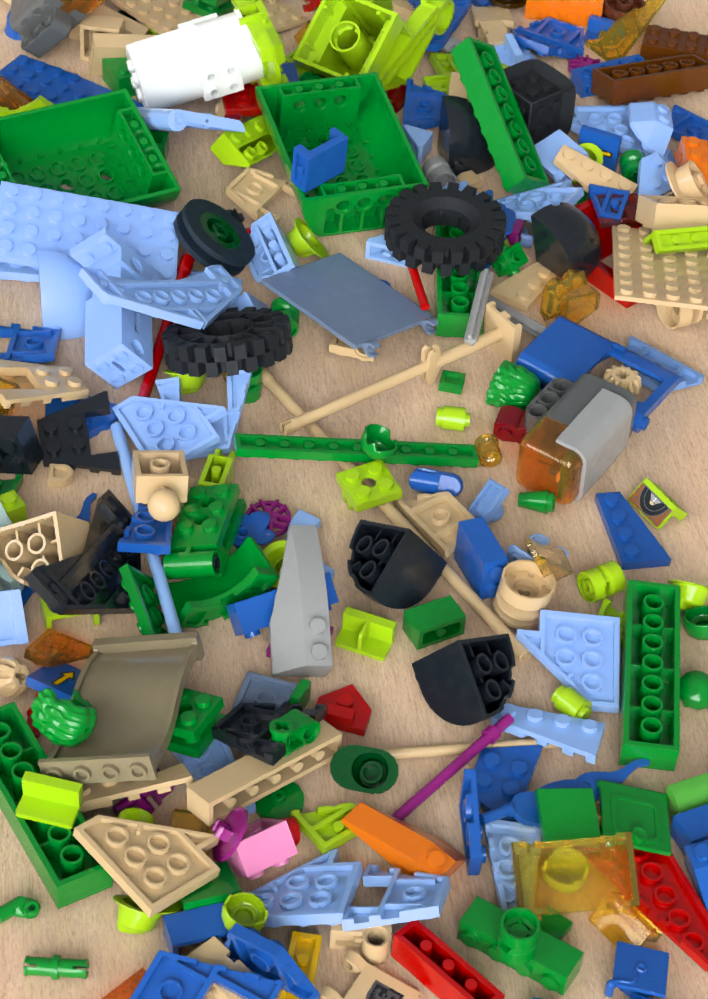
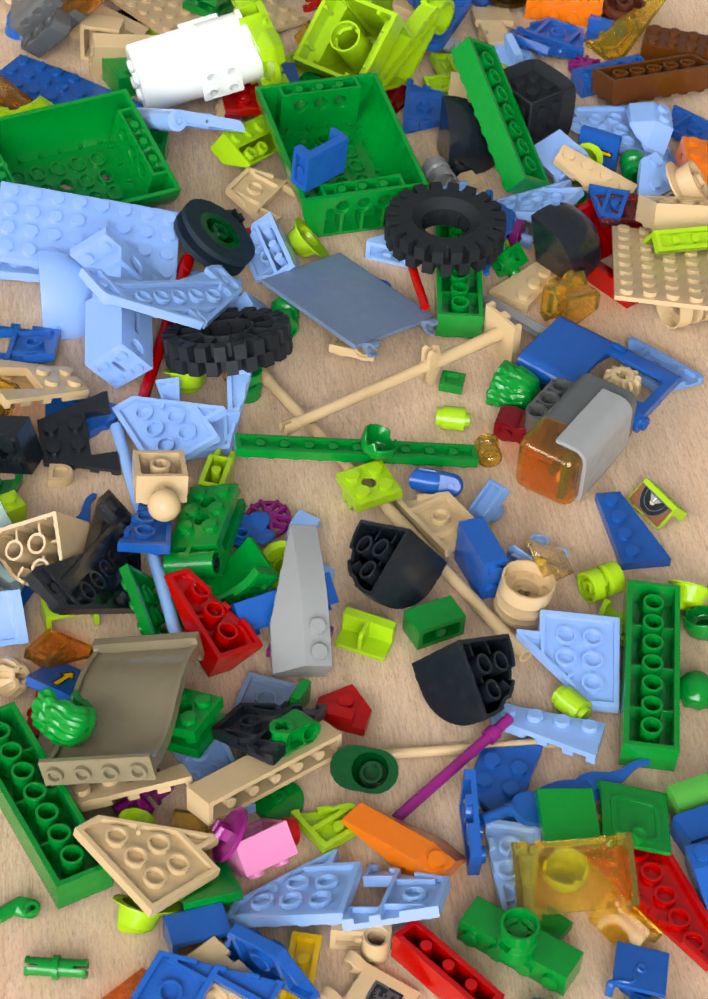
lime panel [15,771,83,829] -> none
lime hair [221,892,268,932] -> none
light blue slope [402,124,433,165] -> none
light grey axle [464,268,494,346] -> none
green cone [518,490,556,514] -> none
none -> red wedge [164,568,263,677]

